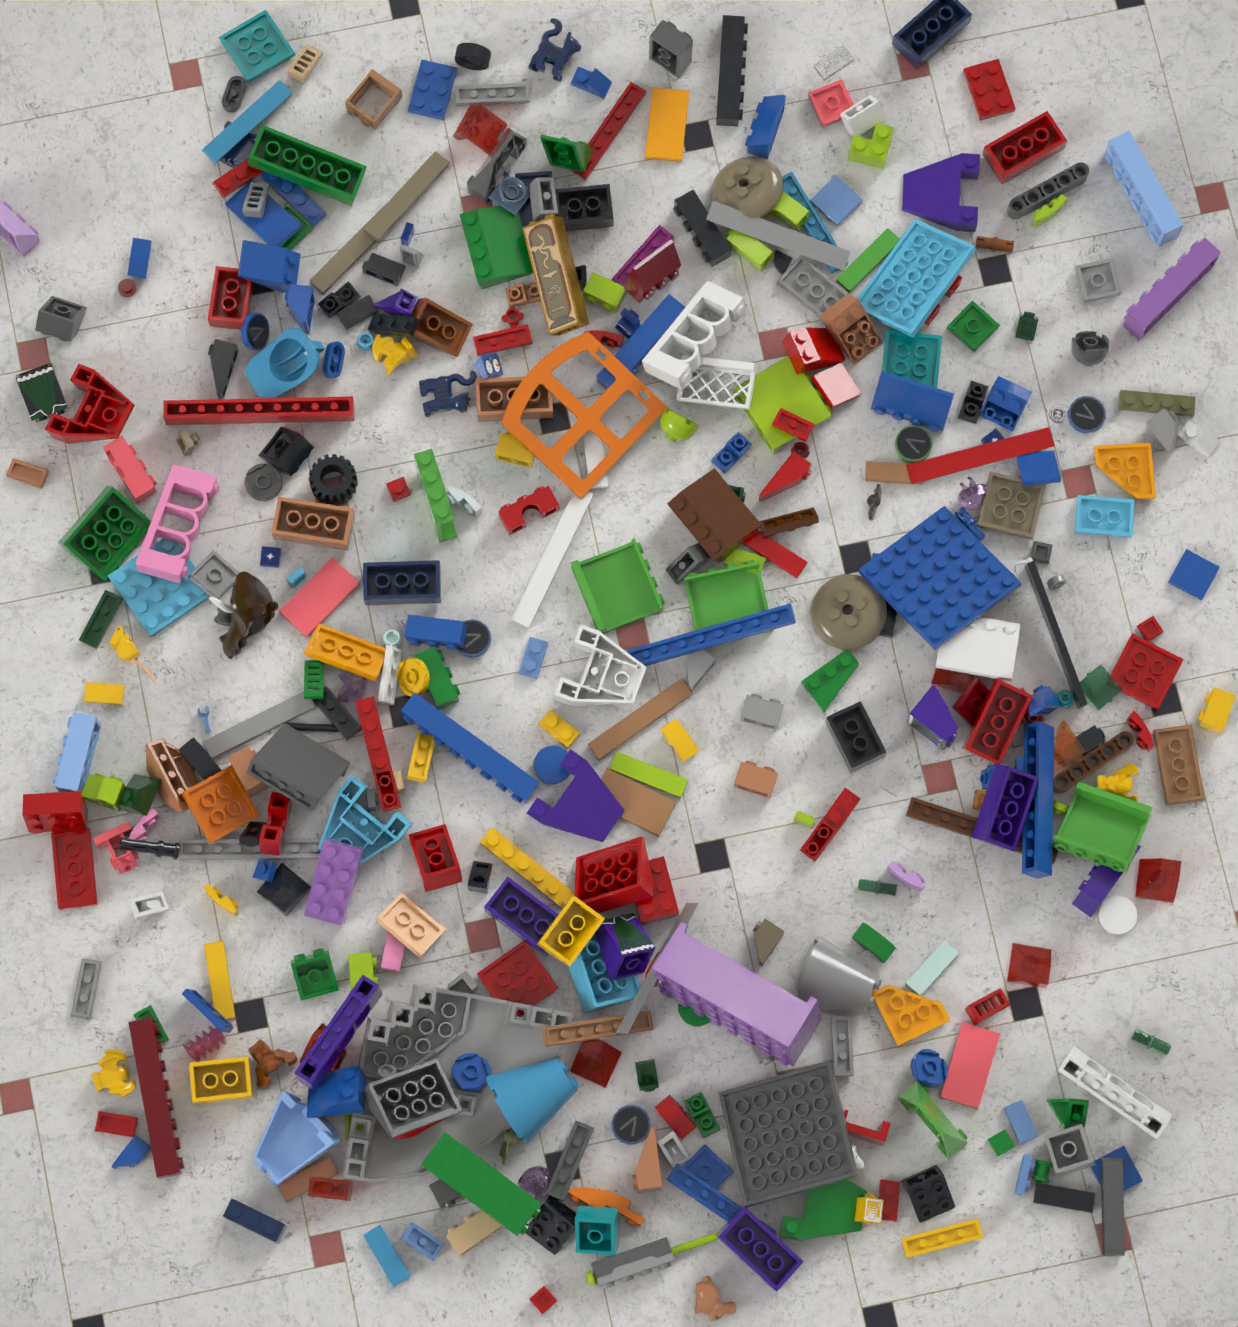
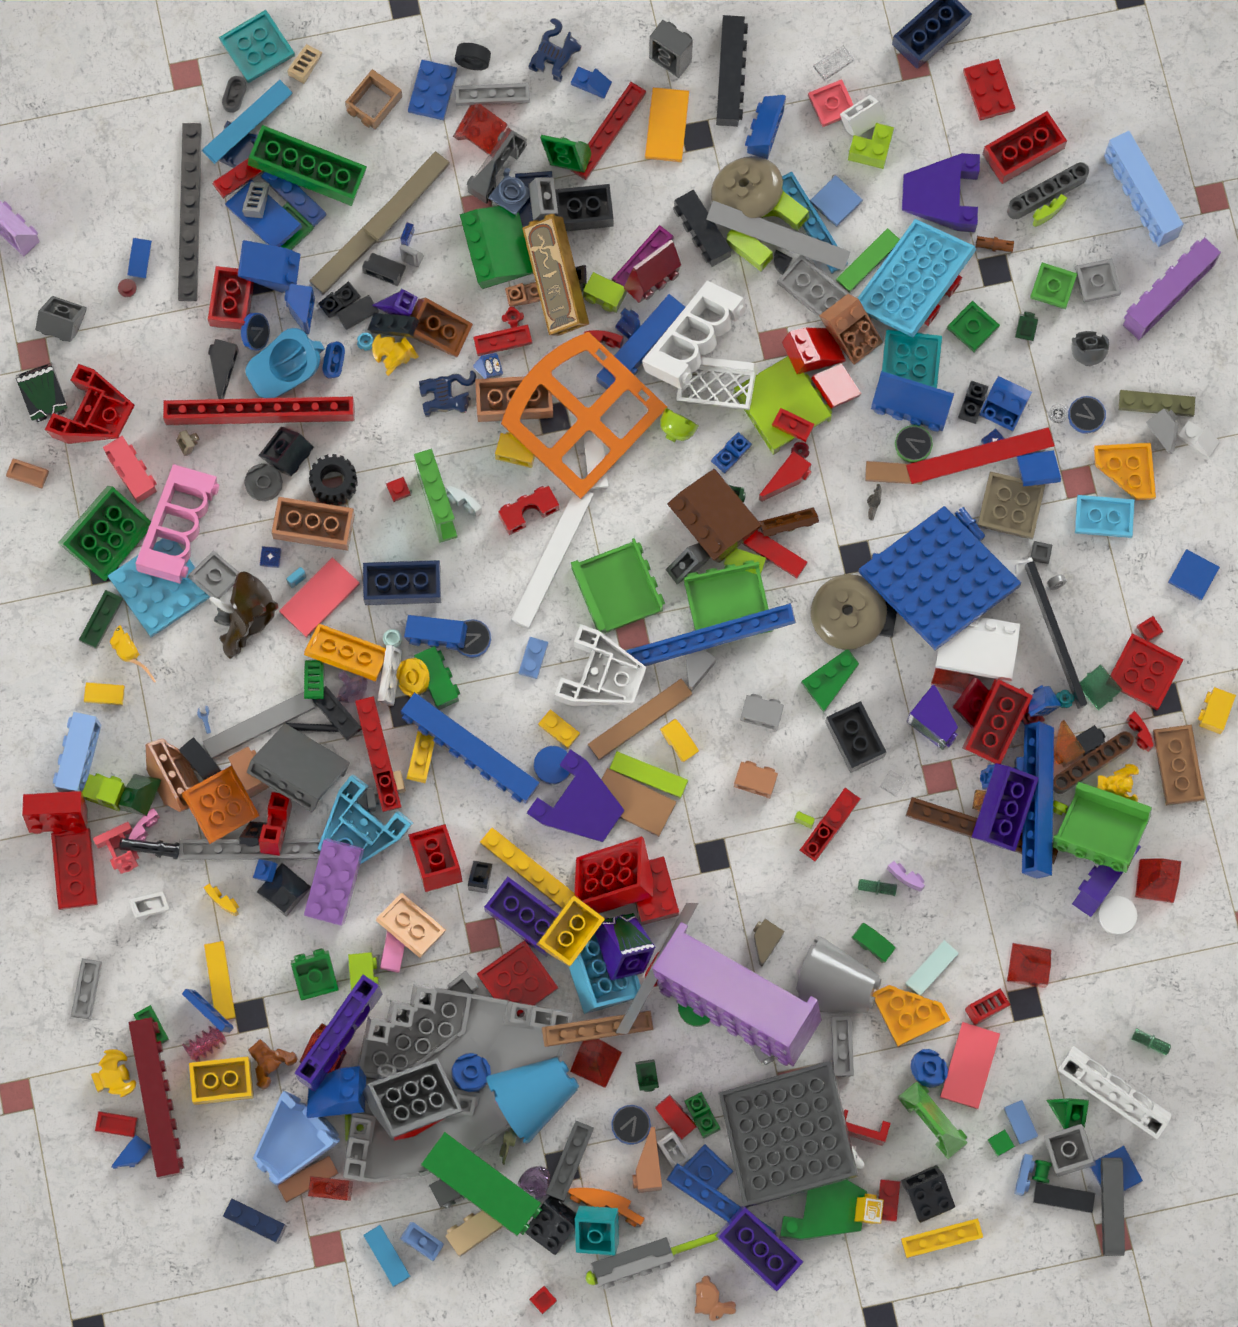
clear purple piece [958,476,987,511] -> none
none -> black plate [178,123,202,301]
none -> bright green plate [1030,262,1077,309]

